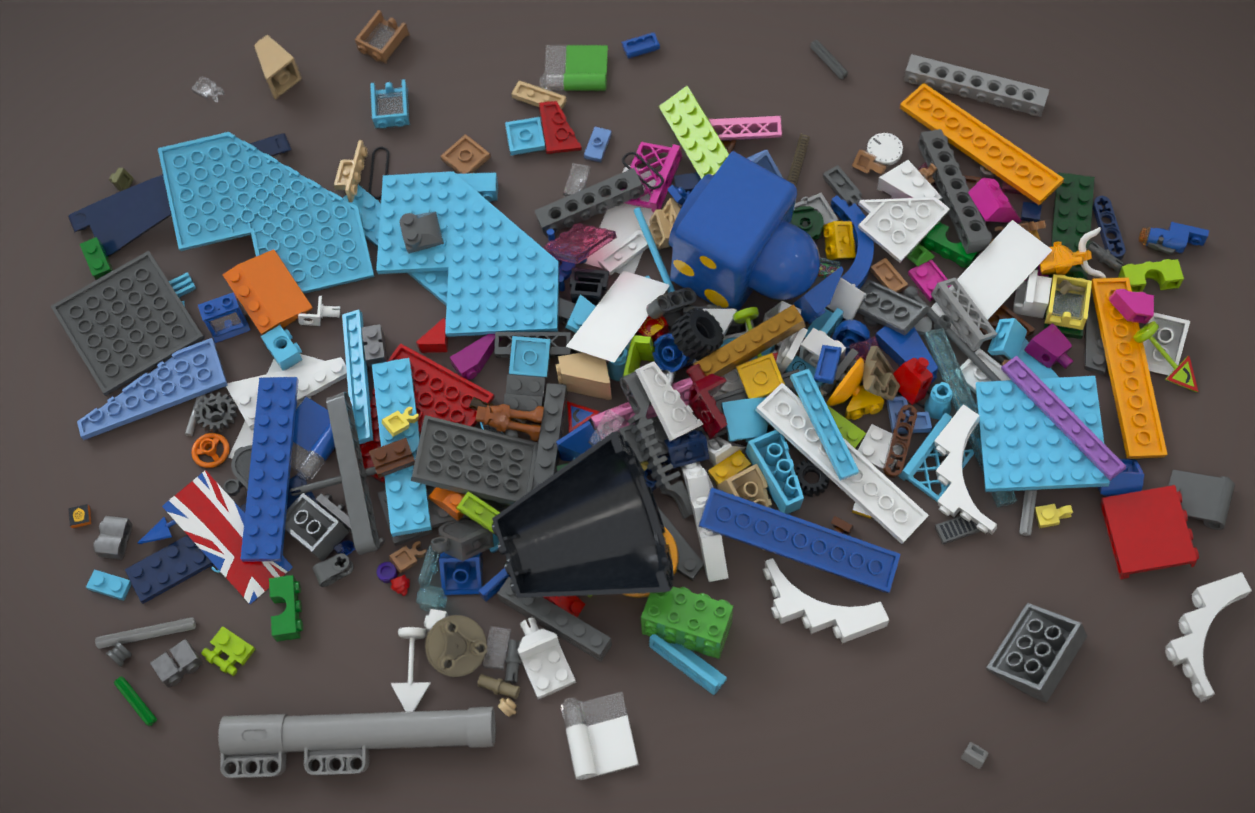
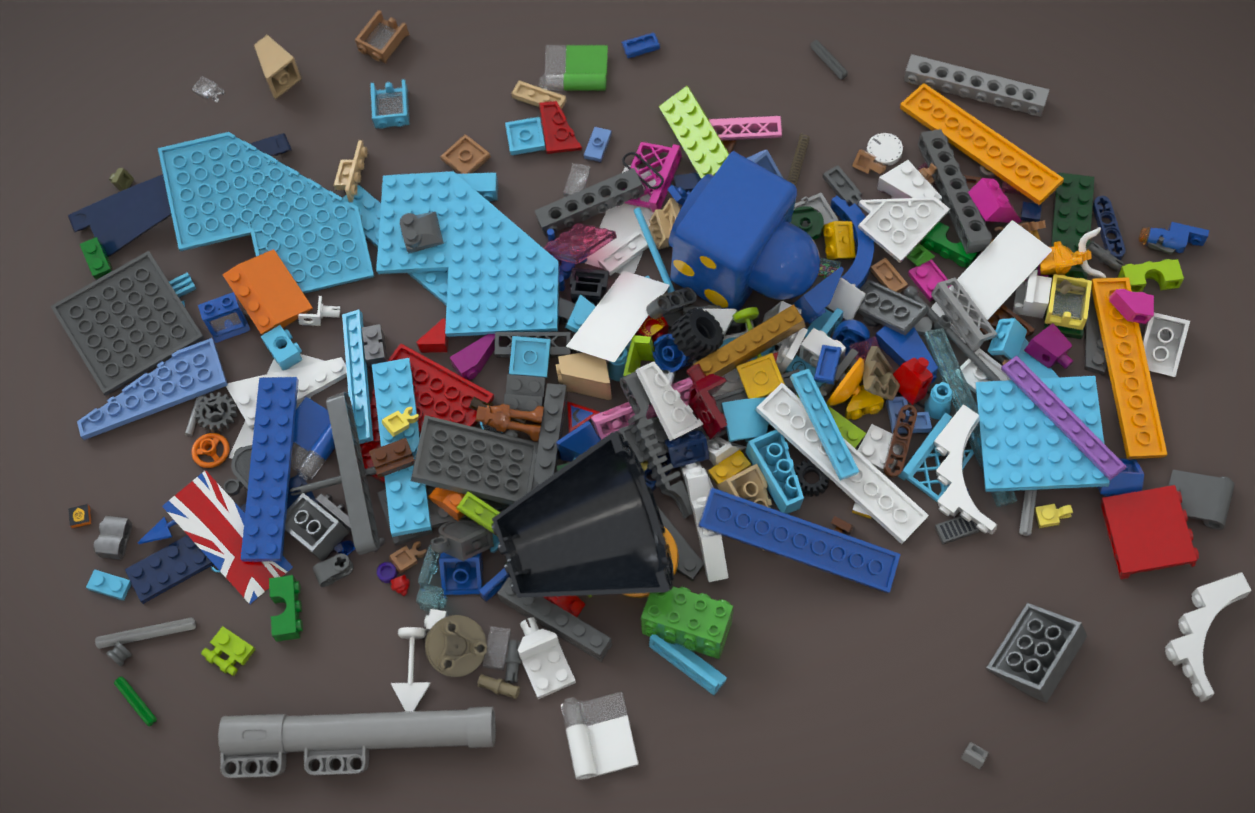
flat silver piece [150,639,203,688] -> none
black piece [368,147,389,199] -> none
tan plate [498,698,517,717] -> none
clear plate [588,409,625,446] -> none
white arch [763,558,889,643] -> none
lime piece [1133,321,1199,392] -> none

